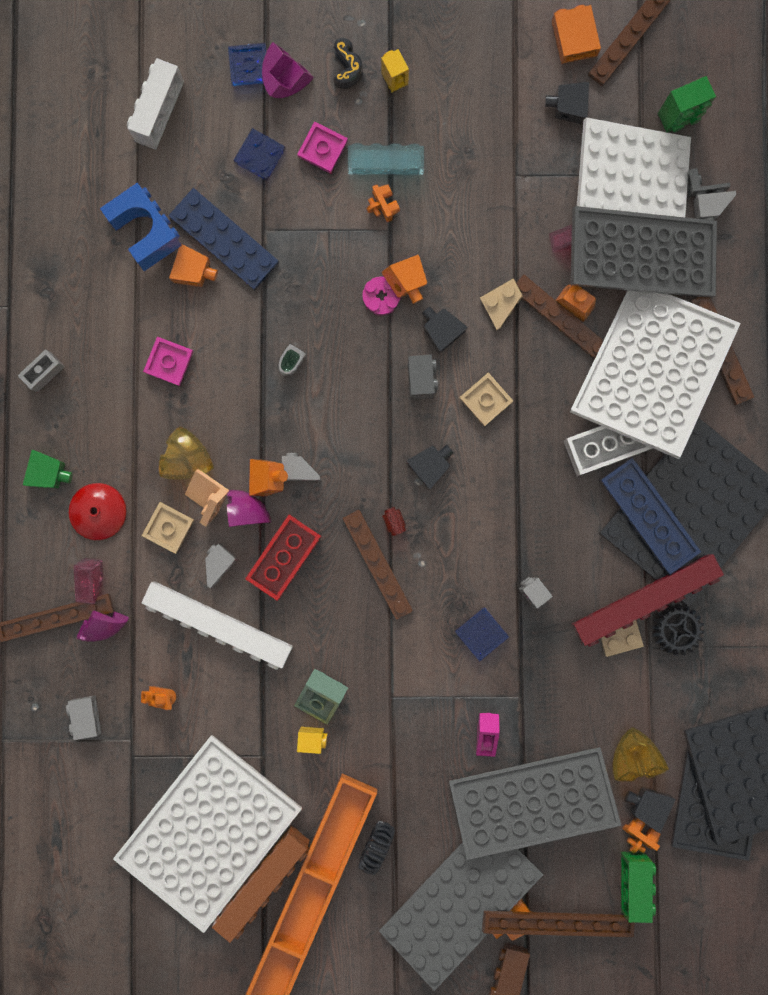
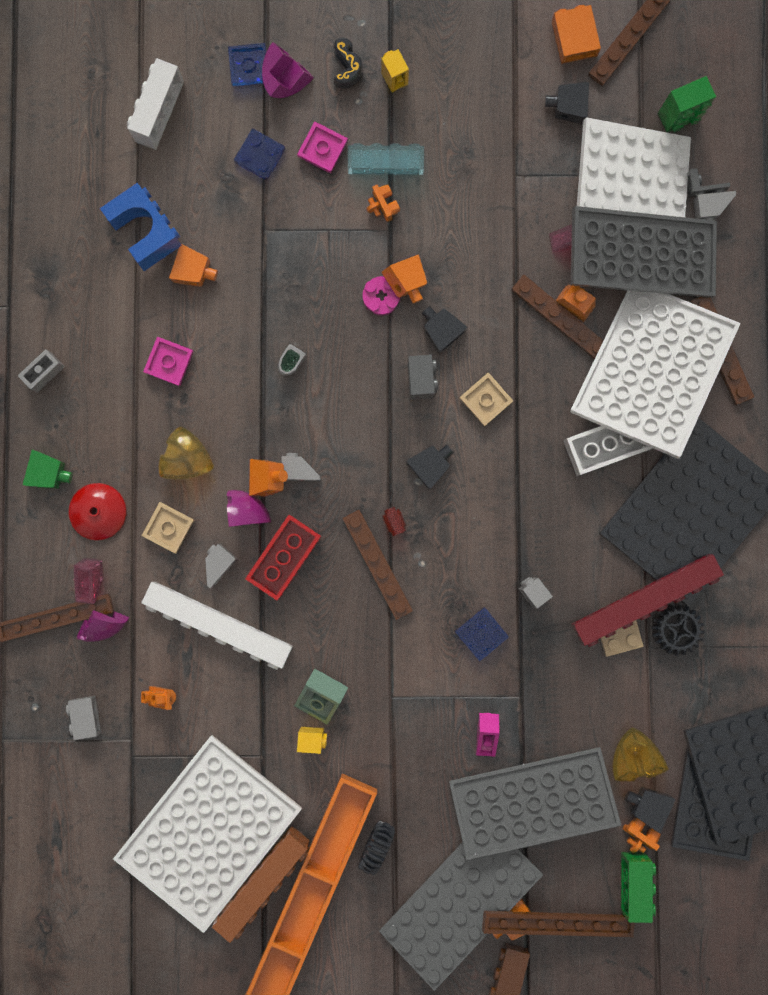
dark blue plate [168,188,279,291] -> none
light nougat bracket [185,469,229,527] -> none
tan wing [480,279,523,330] -> none
dark blue plate [600,458,701,575] -> none

